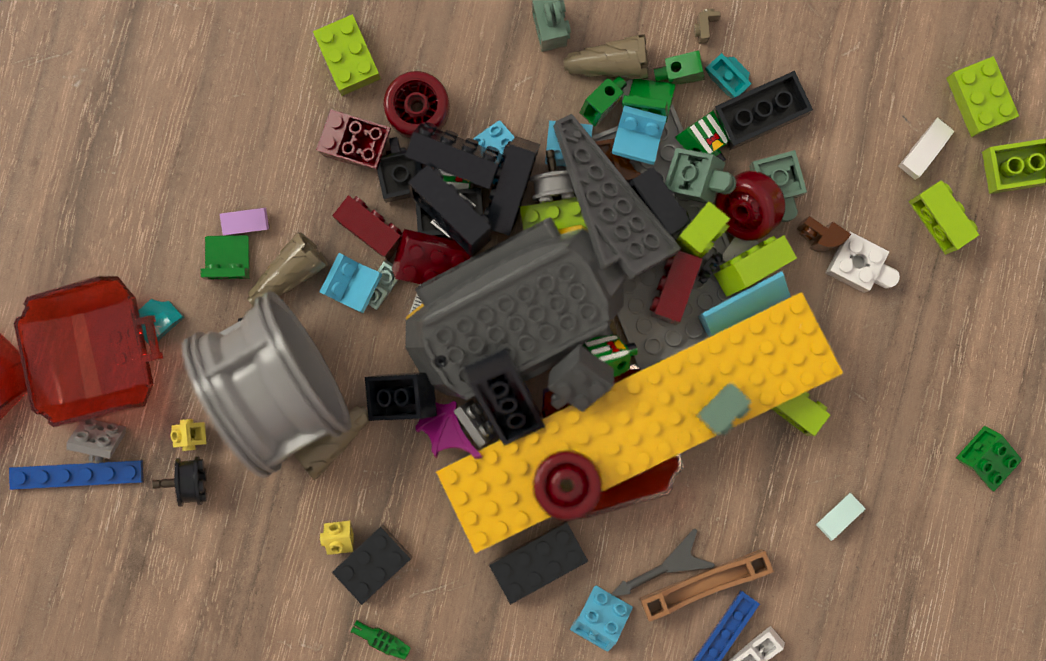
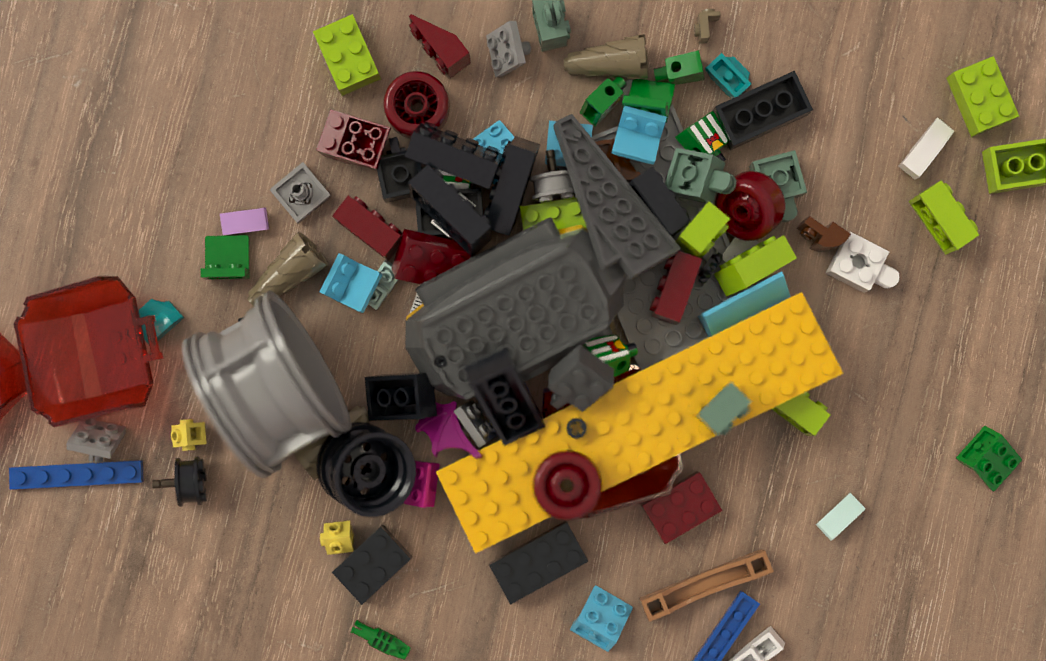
dark grey piece [612,529,715,596] -> none
none -> light grey plate [269,162,331,224]
none -> black wheel [316,422,416,517]
none -> dark pink bracket [403,461,440,508]
none -> dark red slope [409,14,471,78]
none -> light grey plate [486,21,531,77]
none -> black bush [566,418,587,439]
none -> dark red brick [641,471,723,544]

